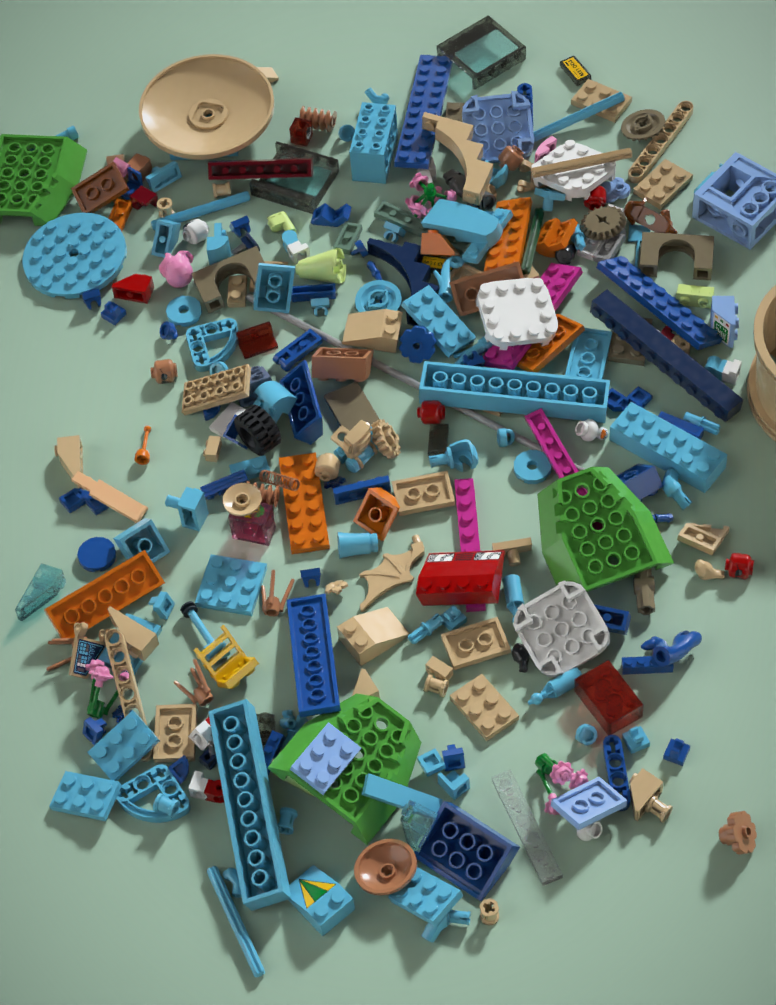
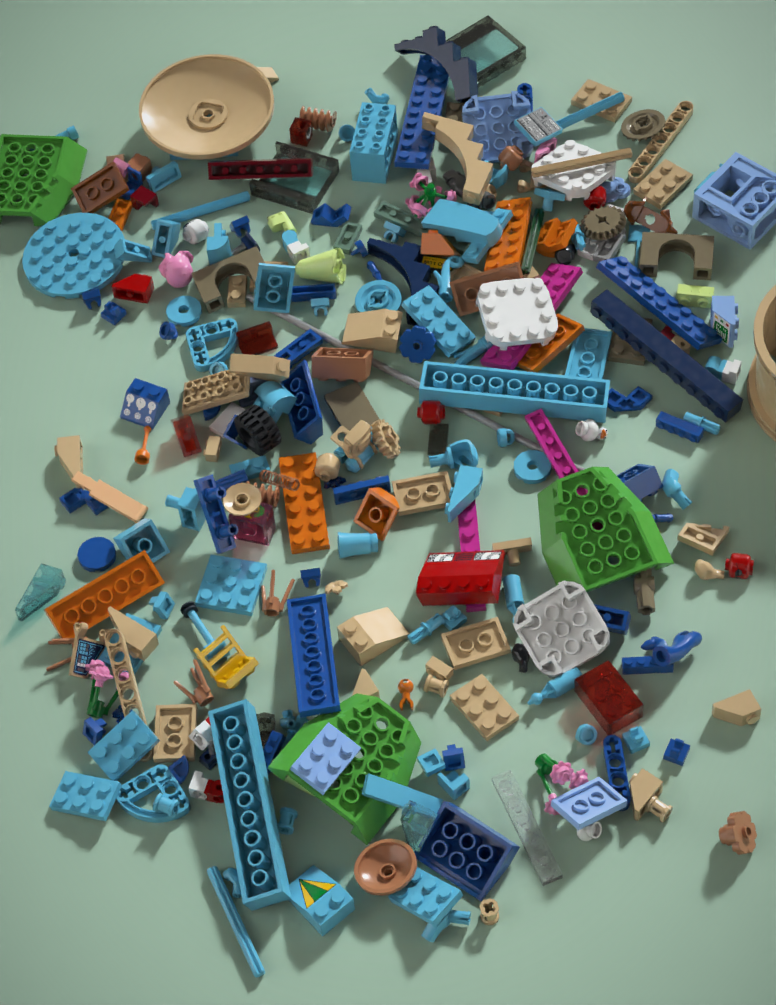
nougat head [150,359,178,384] -> none
tan bush [157,197,174,218] -> none
tan bush [212,181,231,199] -> none
tan animal [359,535,425,612] -> none
blue tile [463,350,485,367] -> none
tile [560,55,591,86] -> none
medium azure brick [609,402,727,493] -> none
none -> medium azure slope [114,238,152,263]
none -> blue slope [120,378,170,430]
none -> clear red slope [170,414,202,457]
none -> blue plate [193,474,239,554]
none -> tan slope [229,353,290,383]
none -> dark blue arch [394,26,478,103]
none -> orange arm [398,679,414,711]
none -> medium azure slope [445,465,483,523]
none -> tile [514,107,563,147]
none -> tan slope [712,689,761,726]

